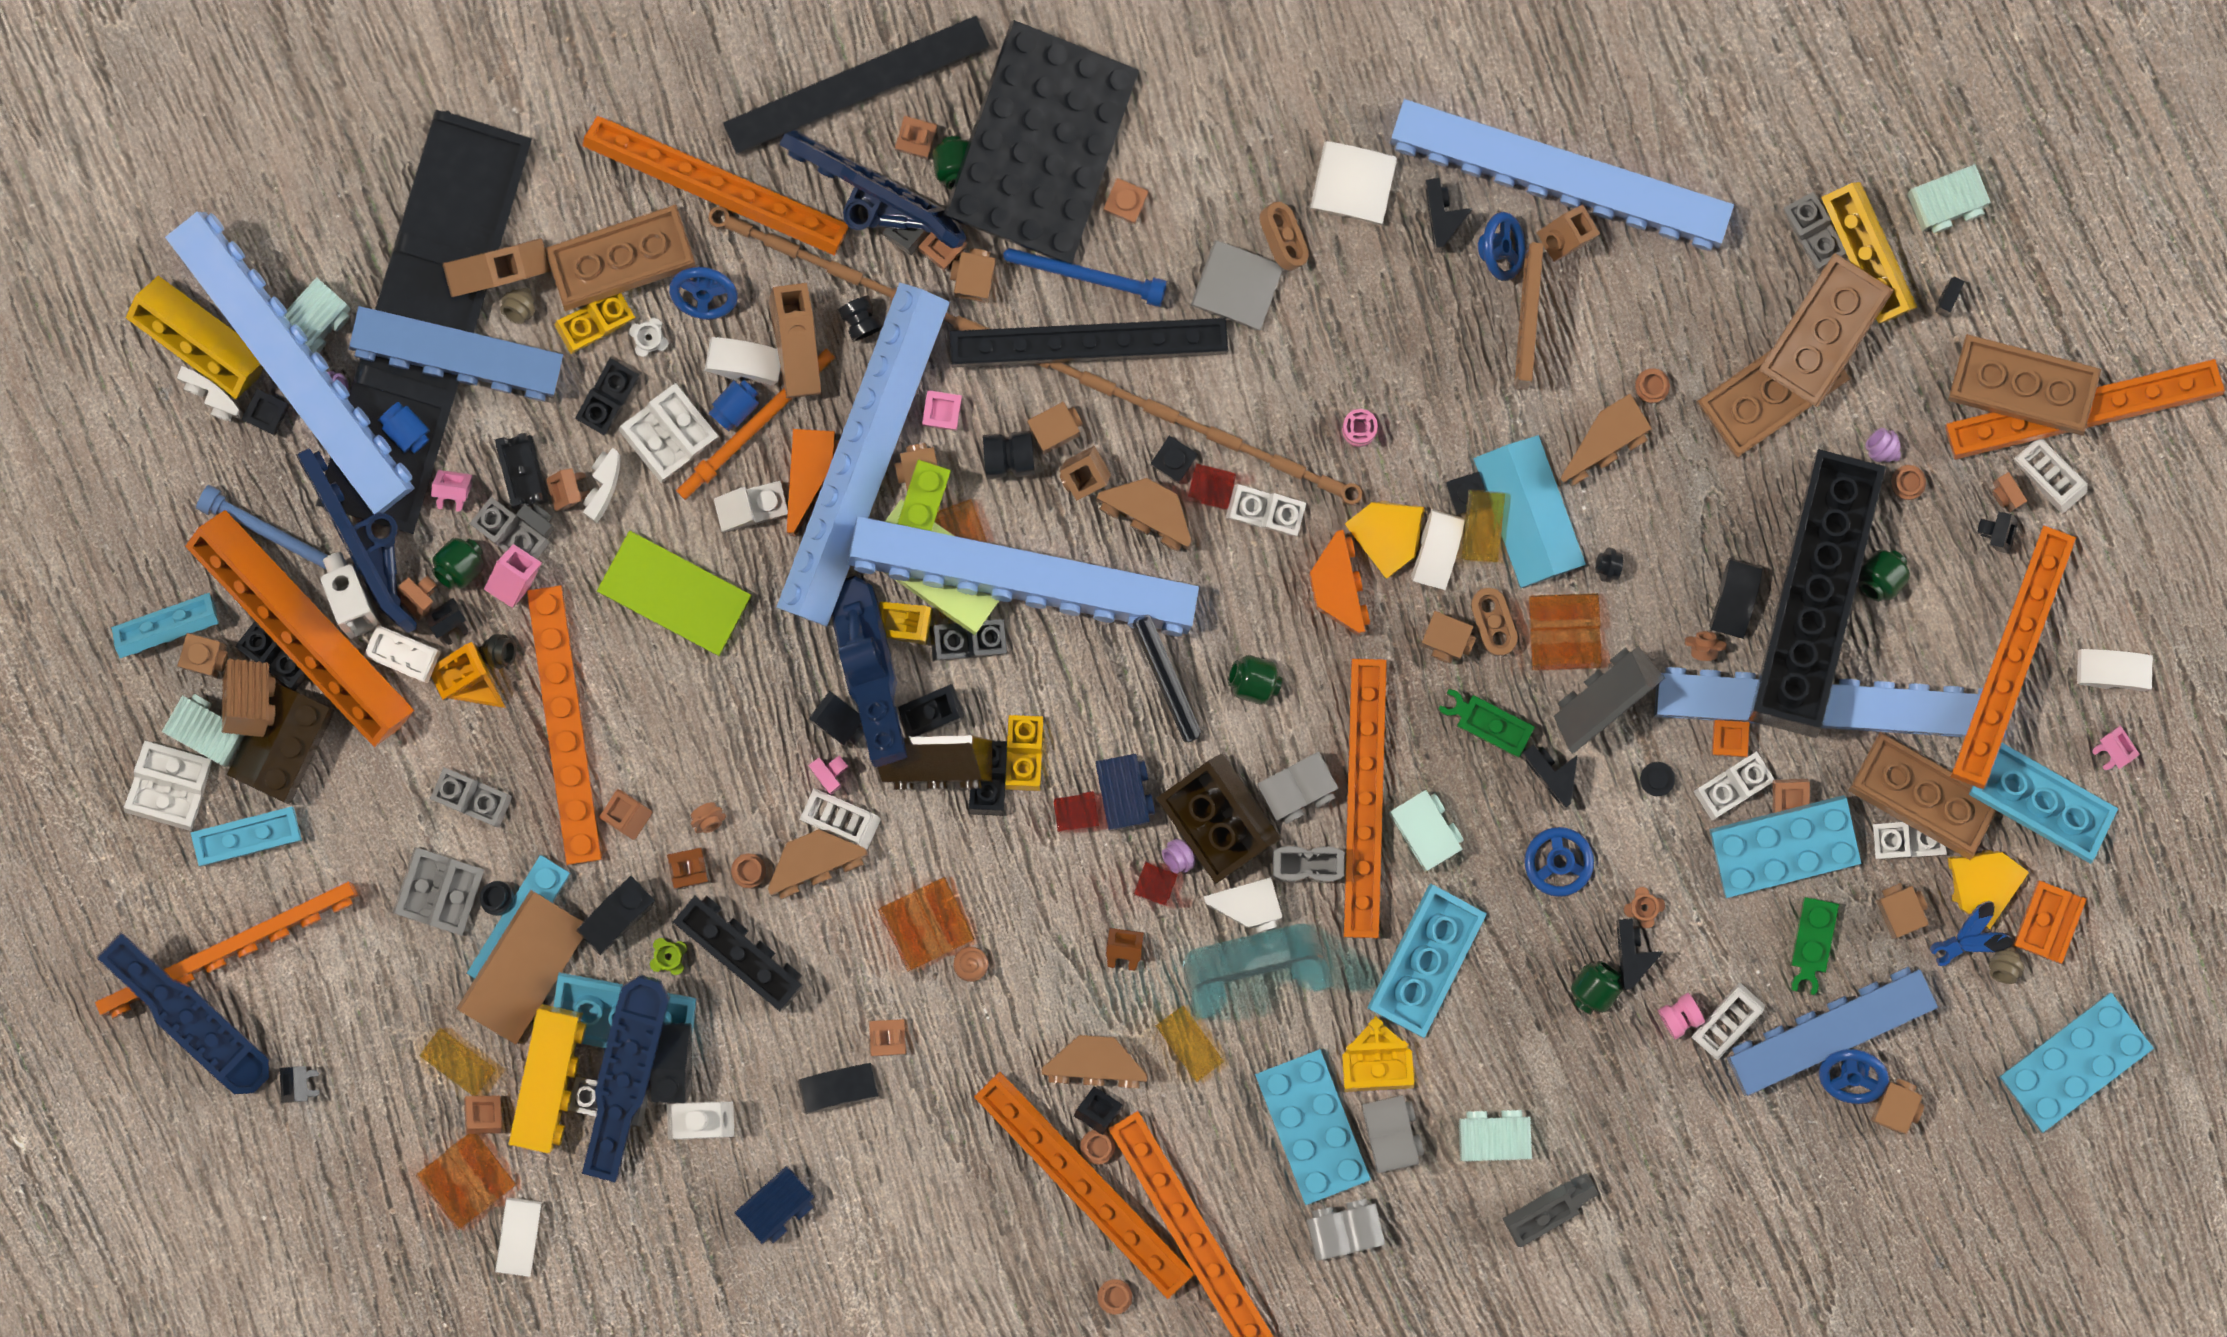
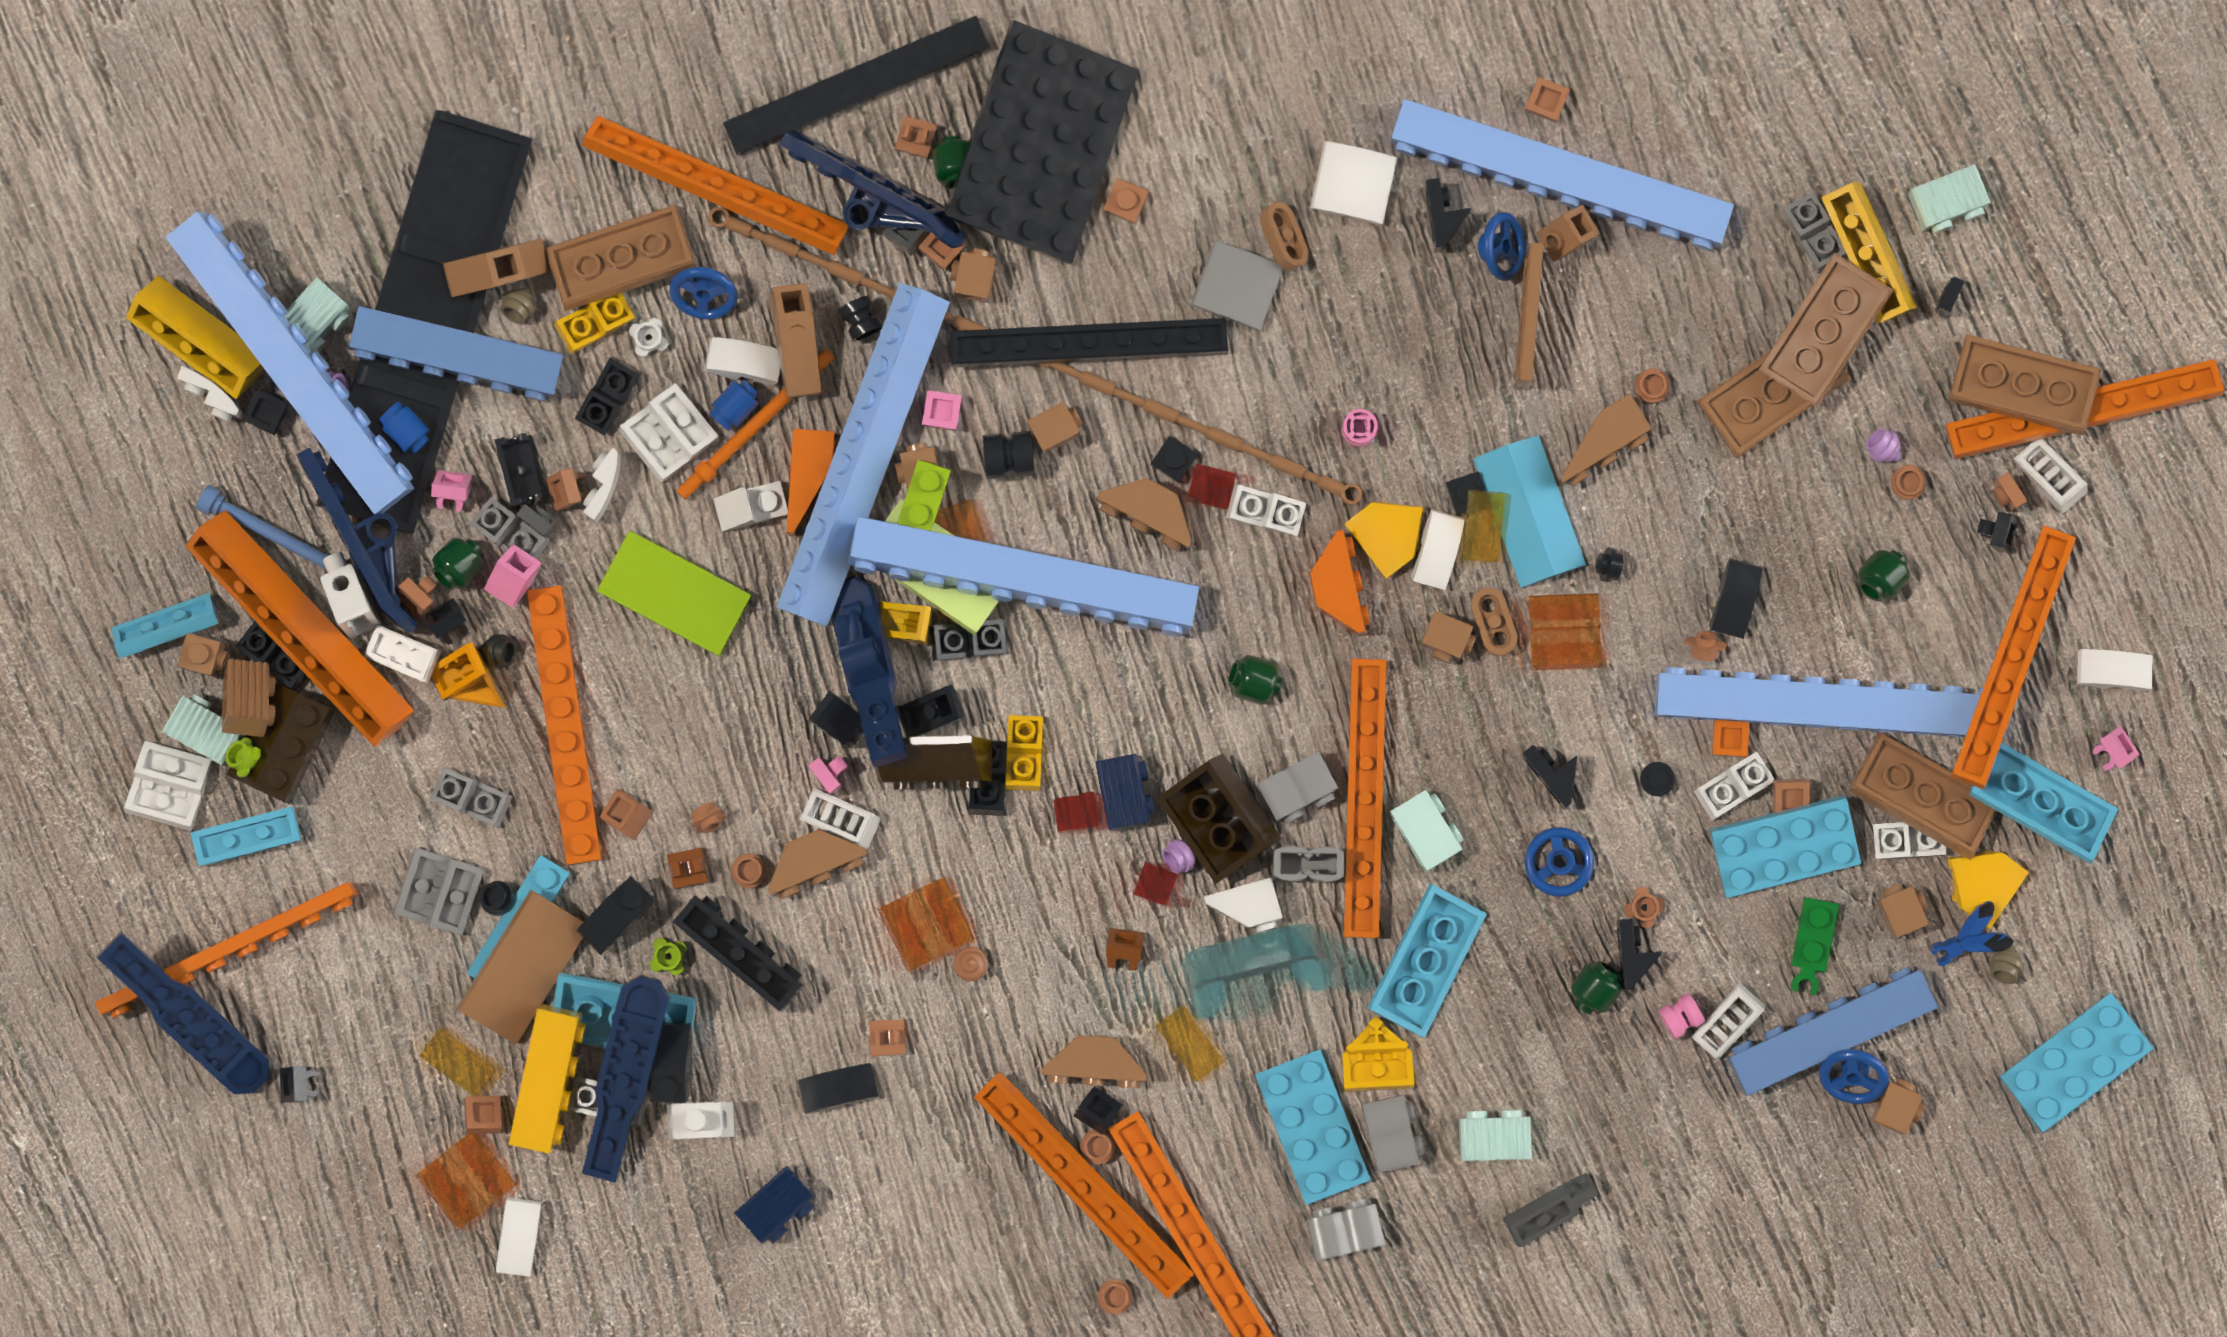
blue piece [1003,248,1167,307] -> none
medium nougat brick [1060,445,1111,501] -> none
black axle [1133,614,1201,742] -> none
green plate [1438,689,1535,758] -> none
dark grey slope [1554,646,1665,754] -> none
black brick [1748,449,1886,738] -> none
orange plate [2013,880,2087,964] -> none
none -> lime plate [226,738,261,778]
none -> nougat plate [1524,77,1570,123]

